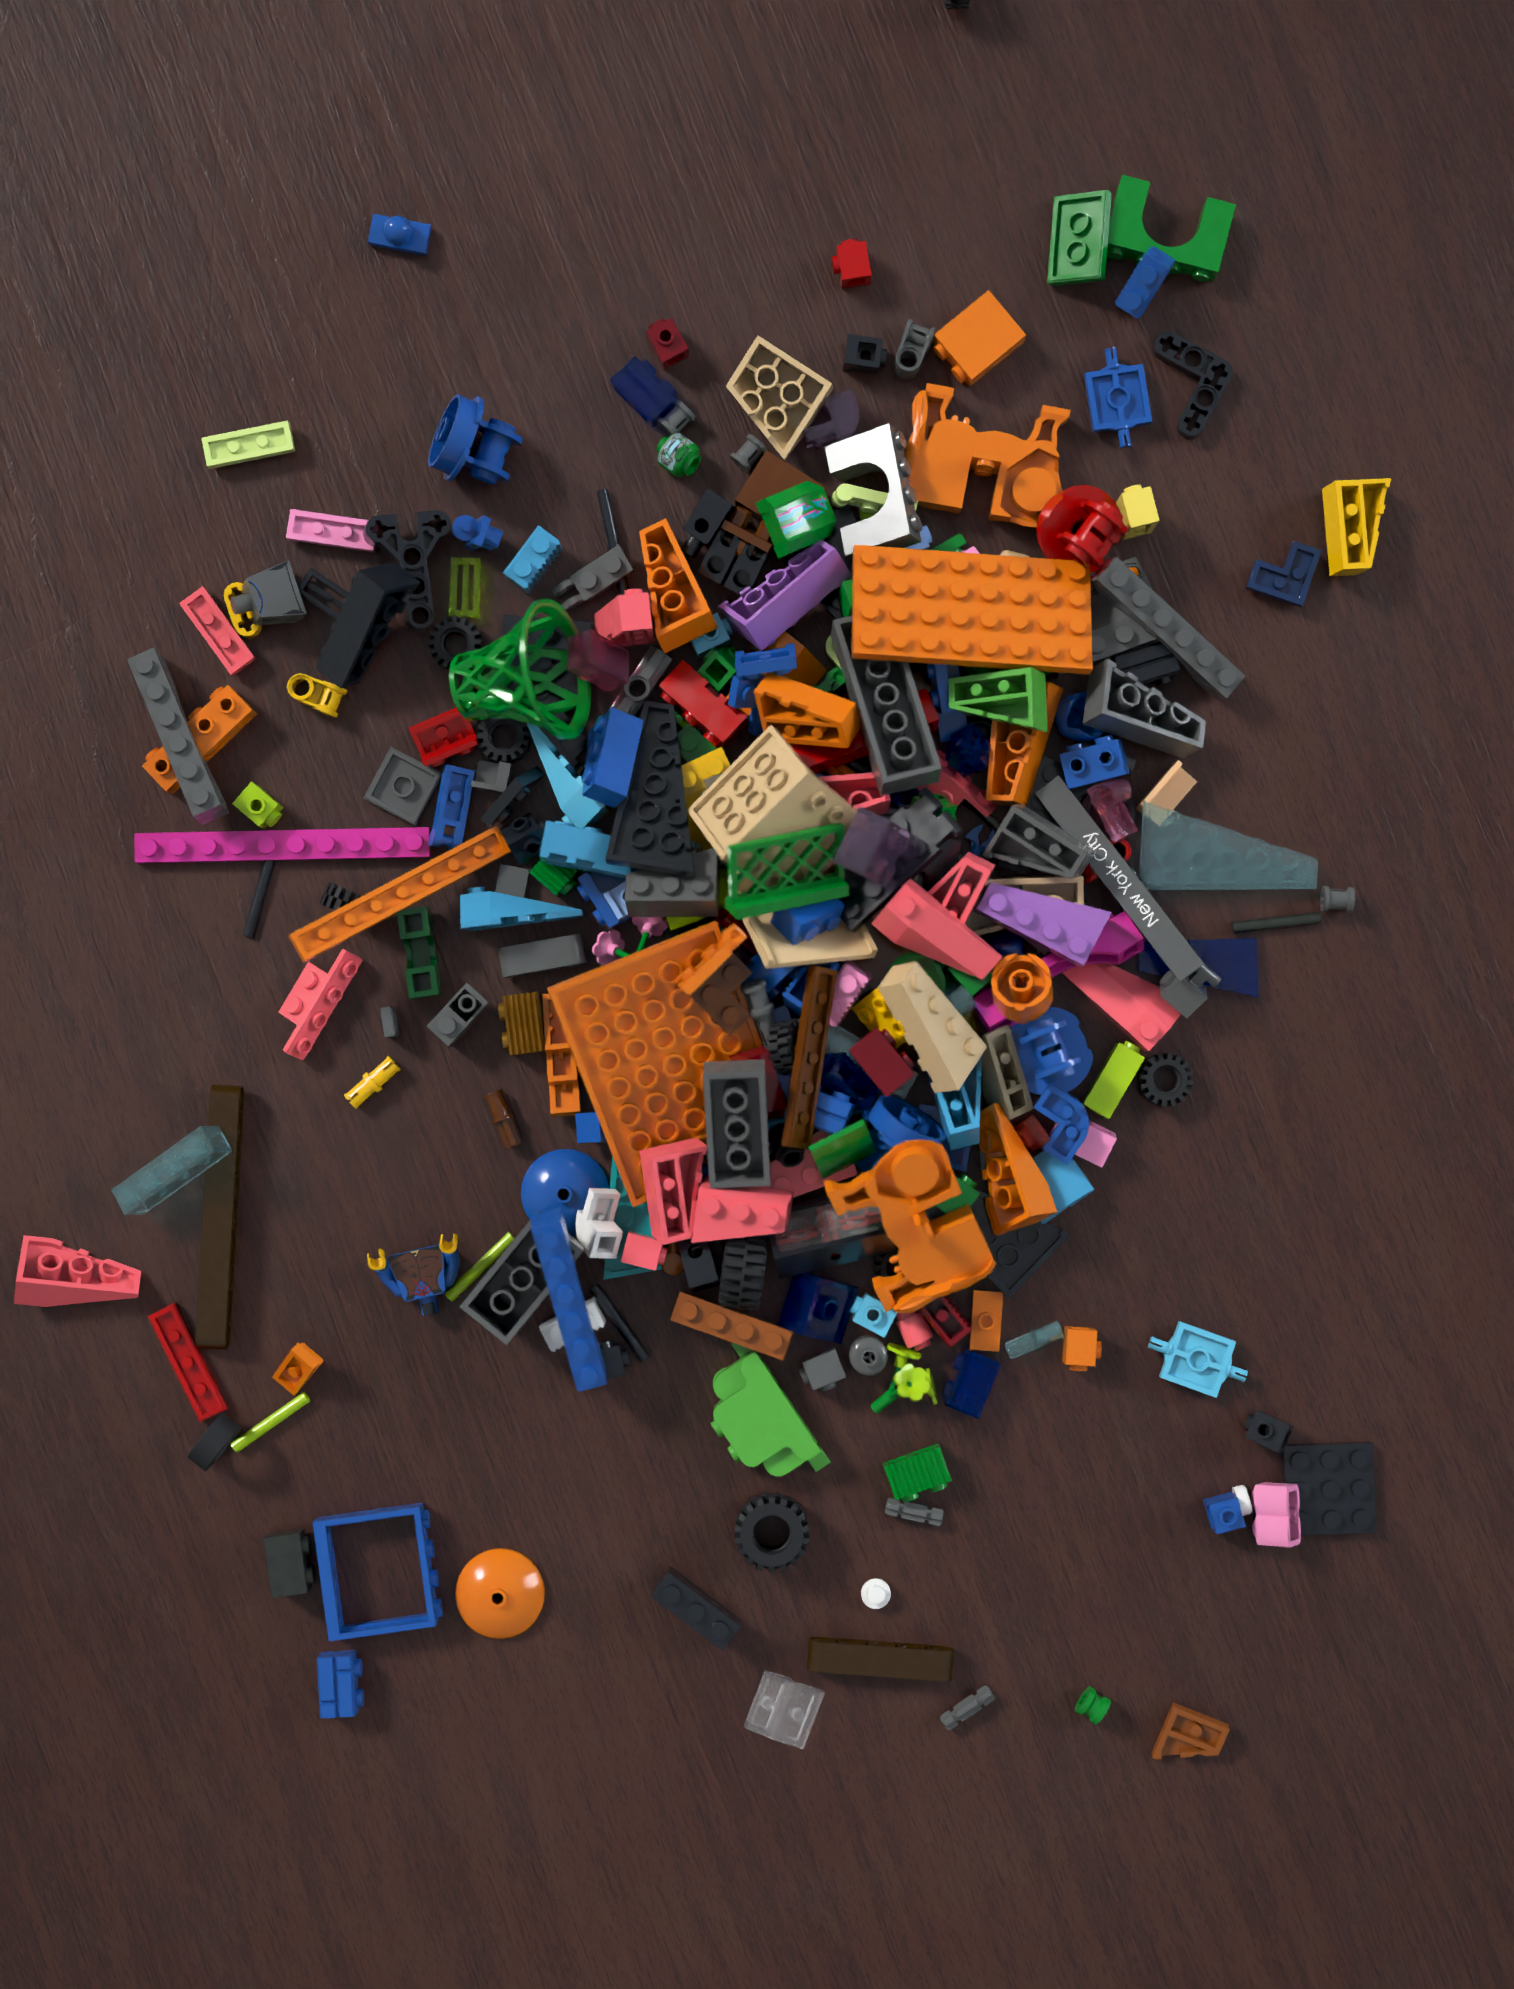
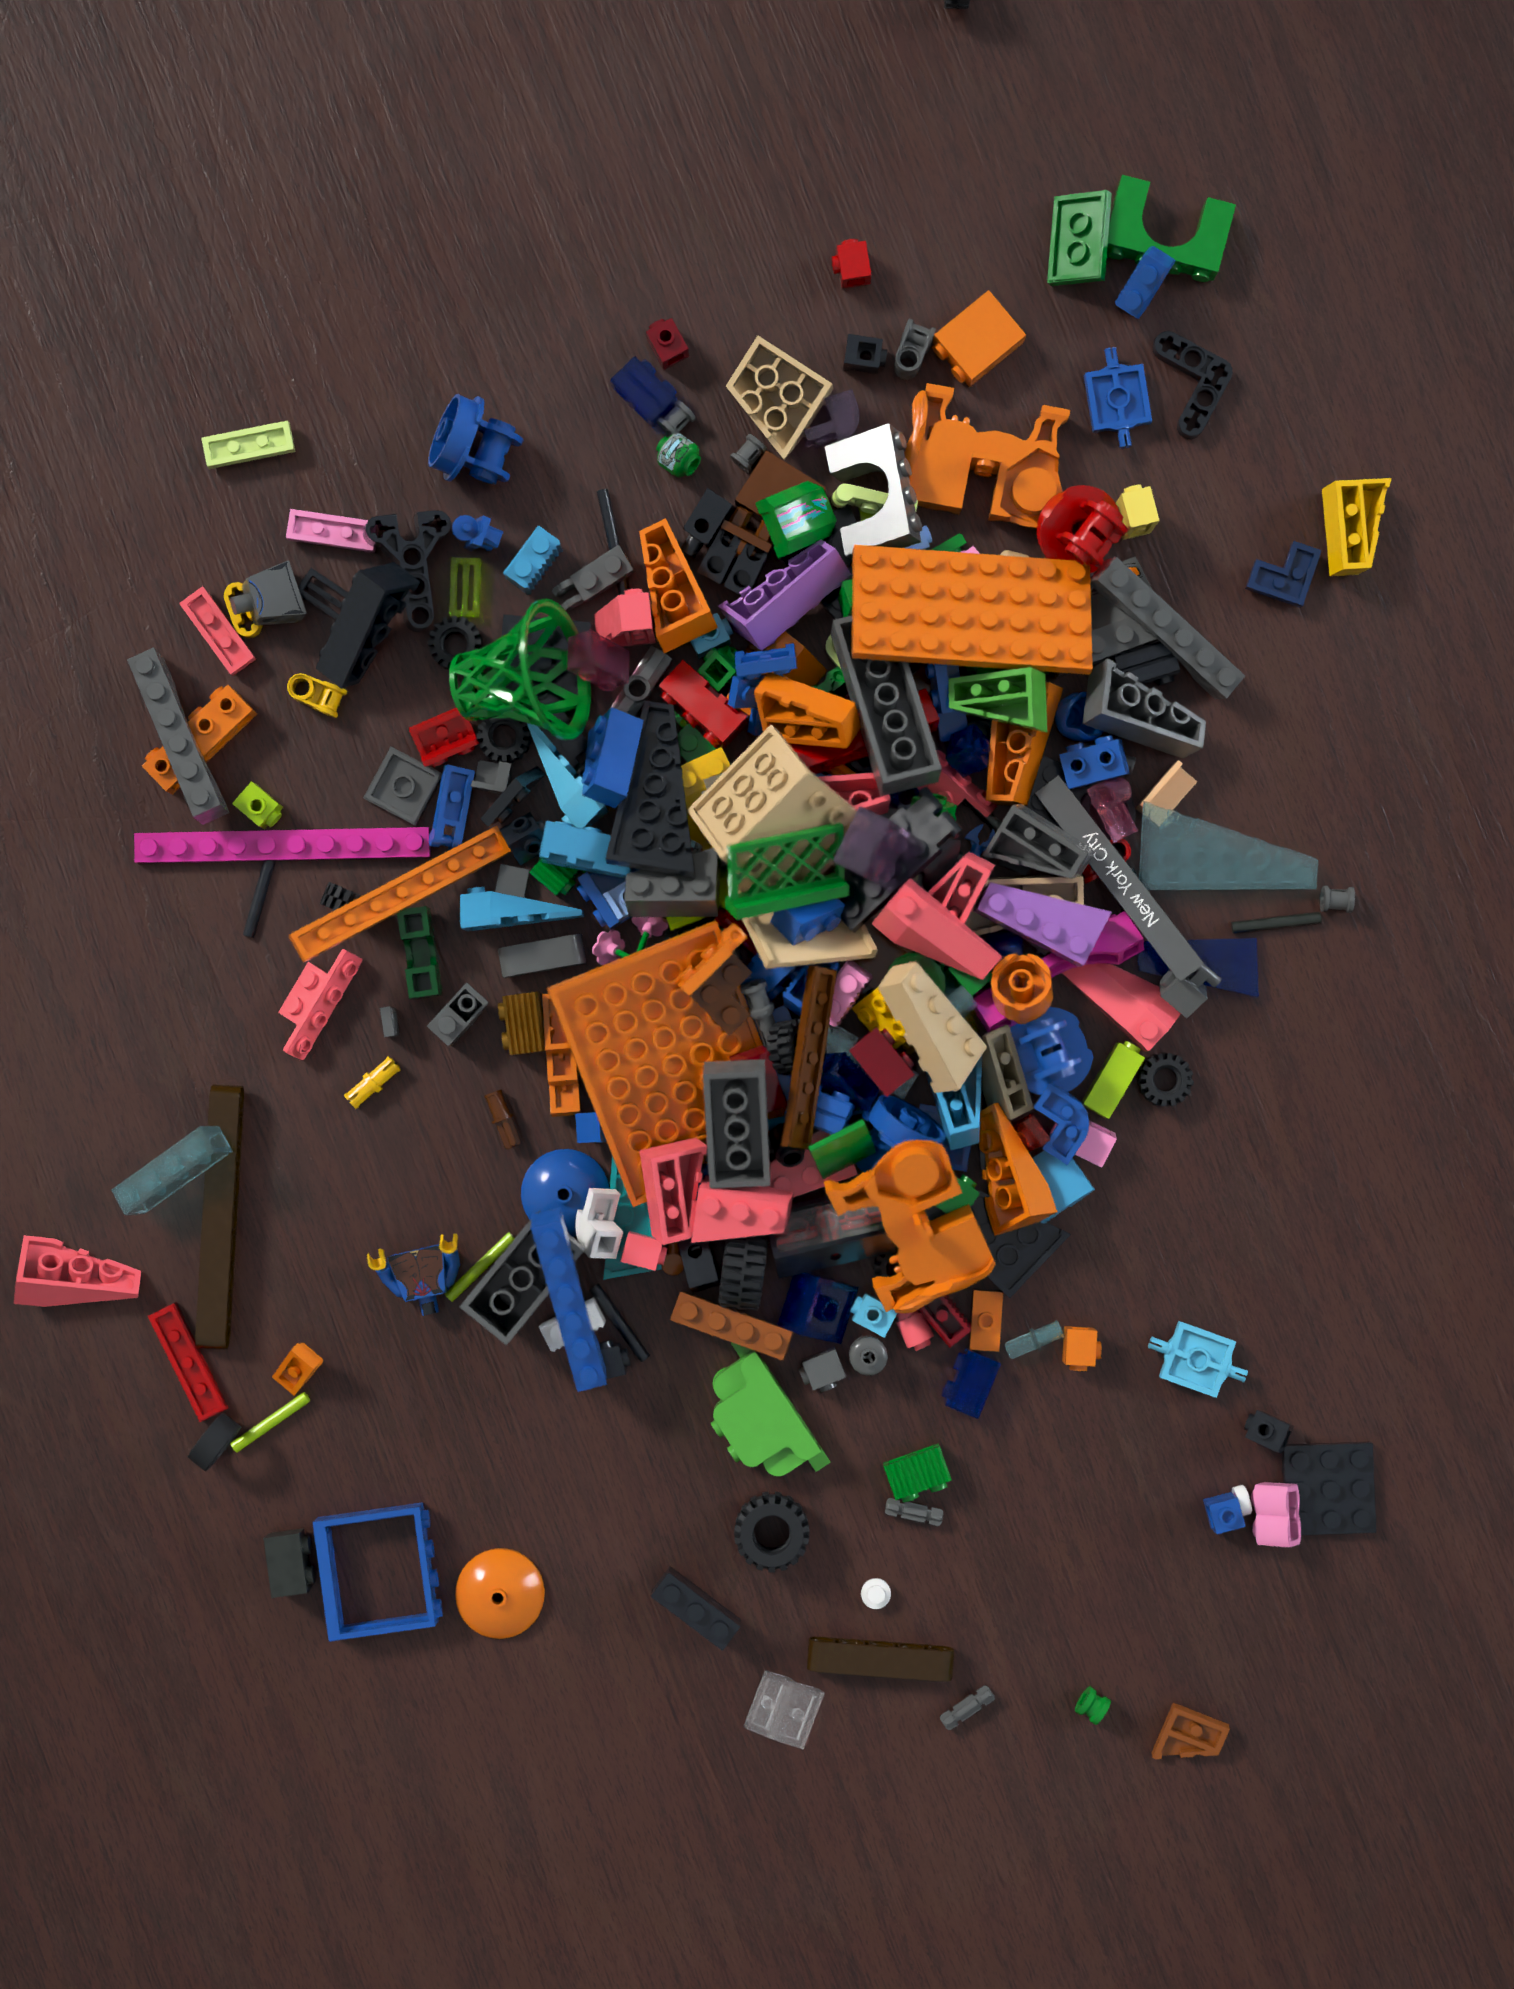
blue brick [317,1650,364,1719] -> none
blue tile [368,214,432,256] -> none
lime plant [871,1343,938,1414] -> none

